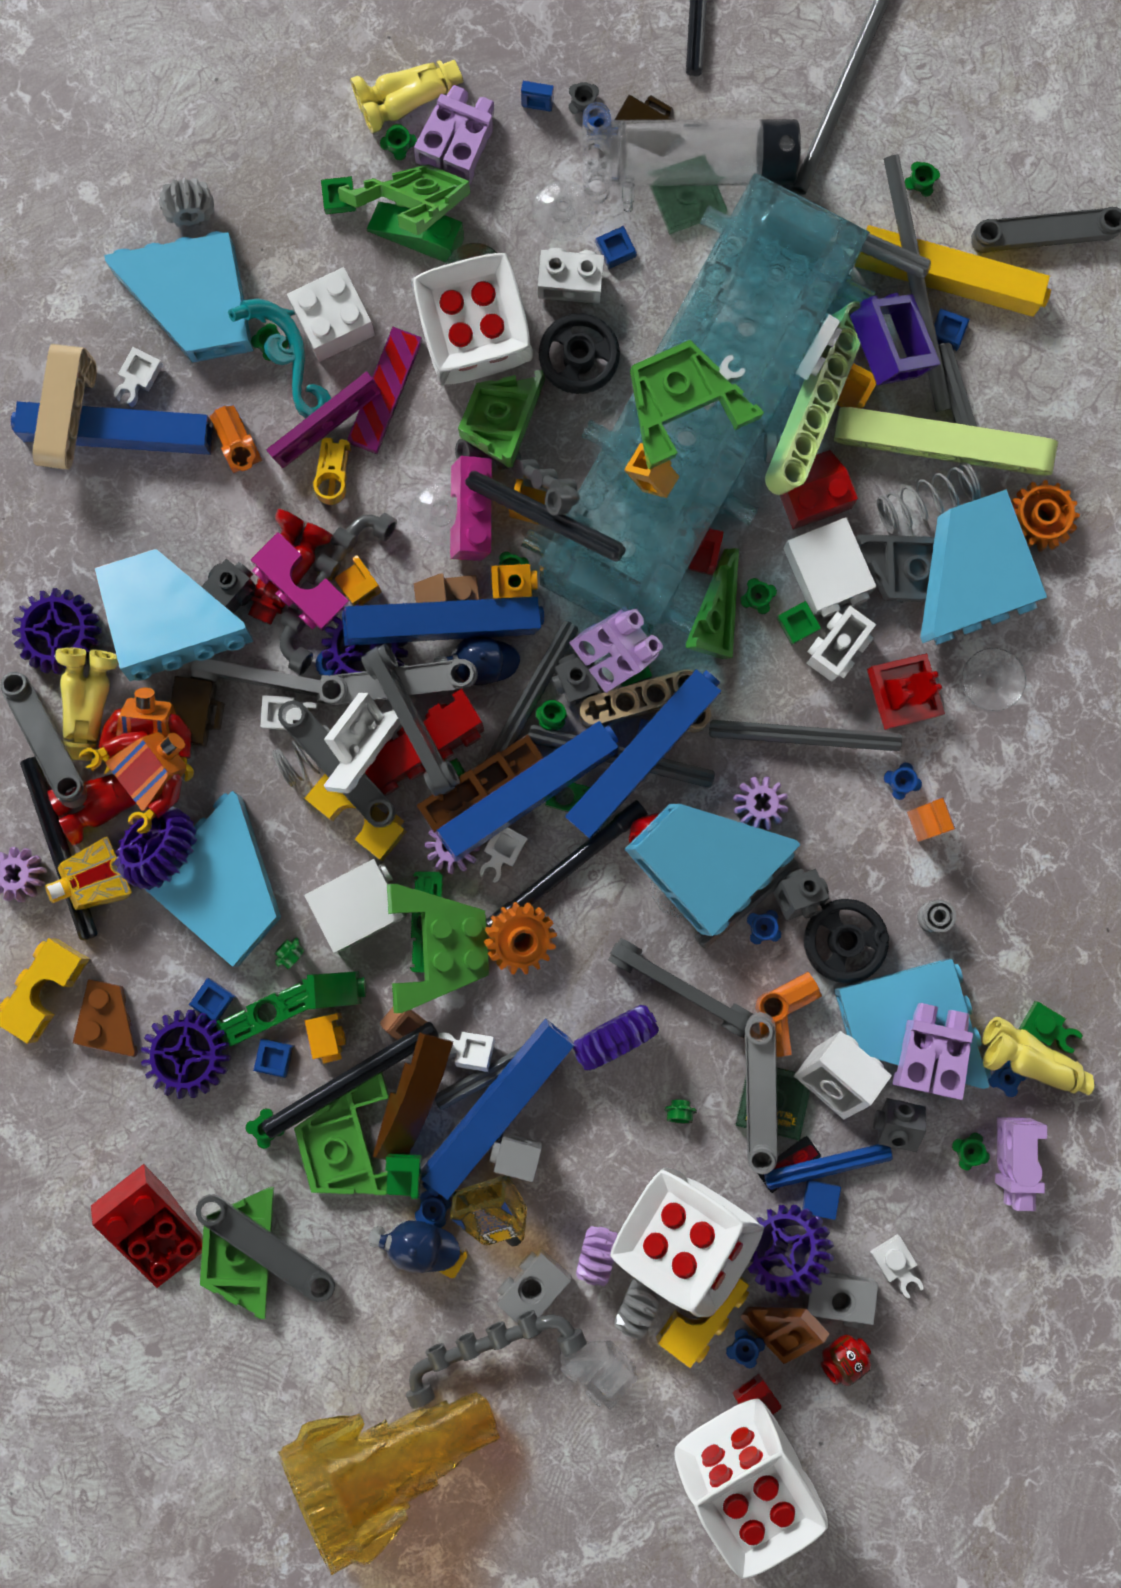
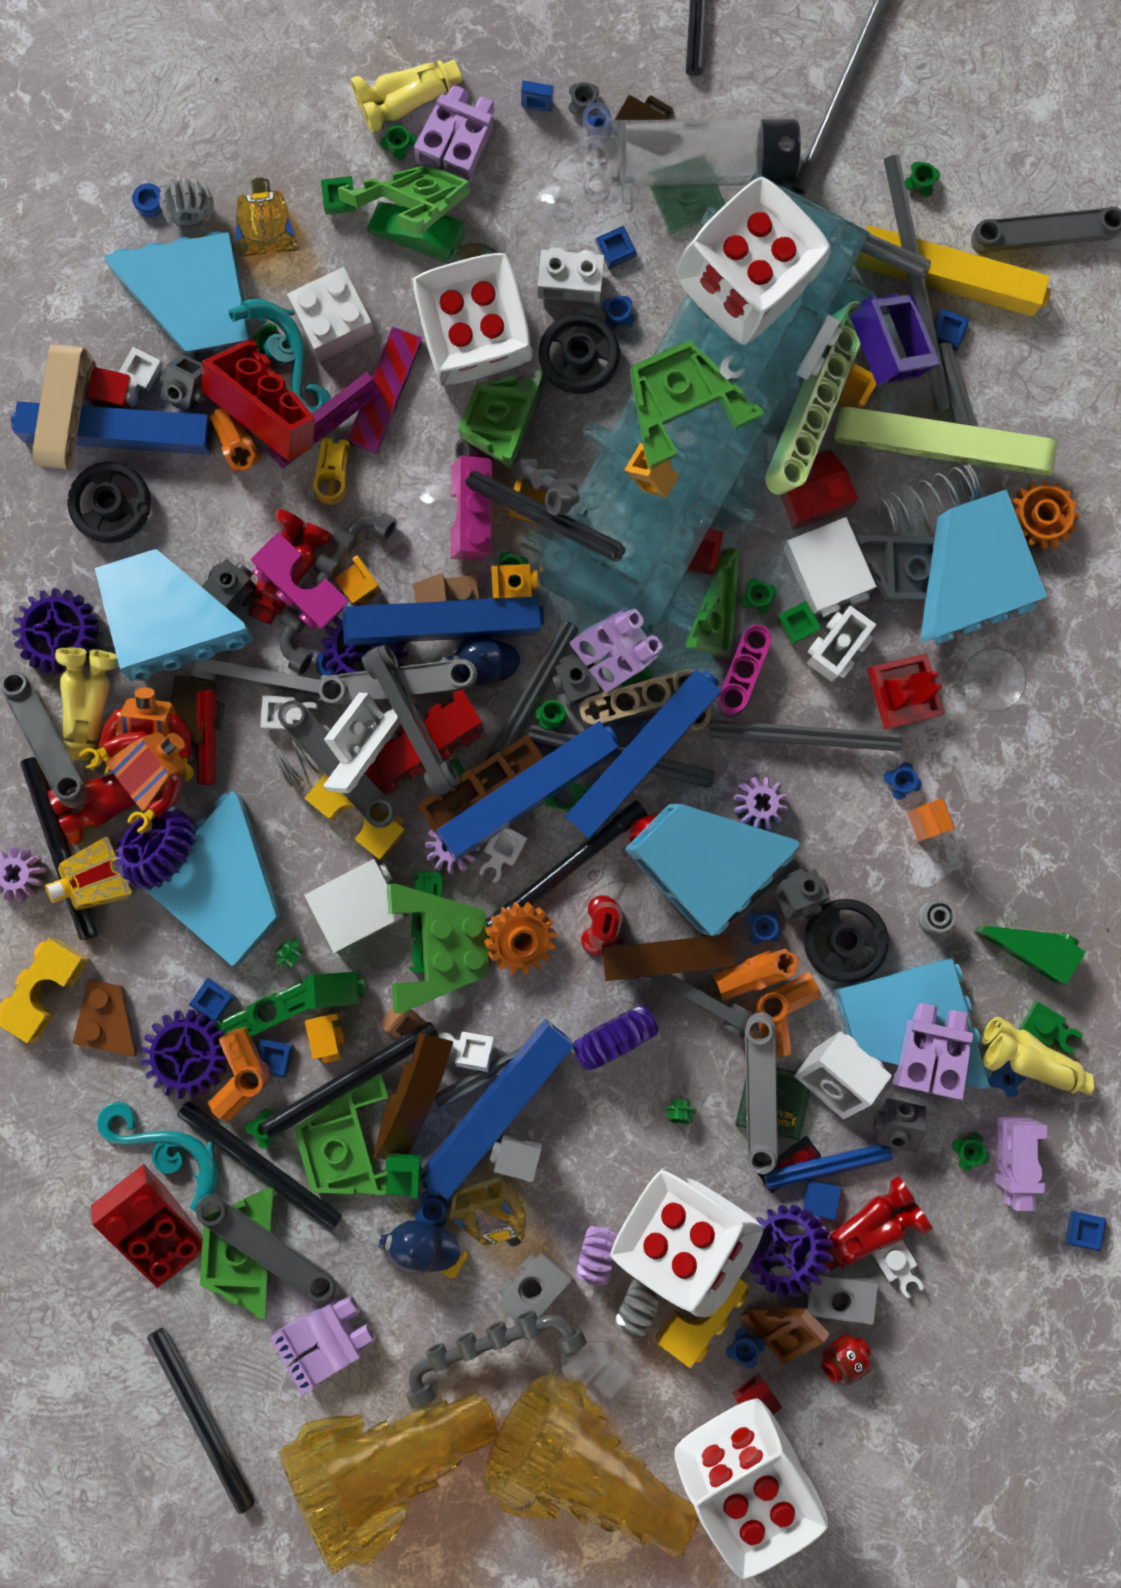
none -> black wheel [67,461,151,543]
none -> red panel [85,367,131,409]
none -> teal plant [97,1101,219,1212]
none -> blue tile [132,183,162,218]
none -> black axle [147,1327,254,1514]
none -> dark grey brick [160,354,207,411]
none -> black axle [177,1102,342,1230]
none -> red axle [197,690,216,785]
none -> red wedge [202,338,315,461]
none -> orange piece [208,1027,271,1123]
none -> clear yellow torso [235,177,299,257]
none -> lavender hips [270,1296,376,1395]
none -> clear yellow cone [484,1374,700,1559]
none -> red piece [581,895,623,956]
none -> blue plate [601,296,635,329]
none -> reddish brown slope [602,934,735,981]
none -> white piece [677,177,831,345]
none -> orange piece [712,948,799,1001]
none -> dark pink beam [716,625,772,717]
none -> red piece [824,1176,933,1271]
none -> green slope [974,926,1086,985]
none -> blue tile [1065,1210,1106,1251]

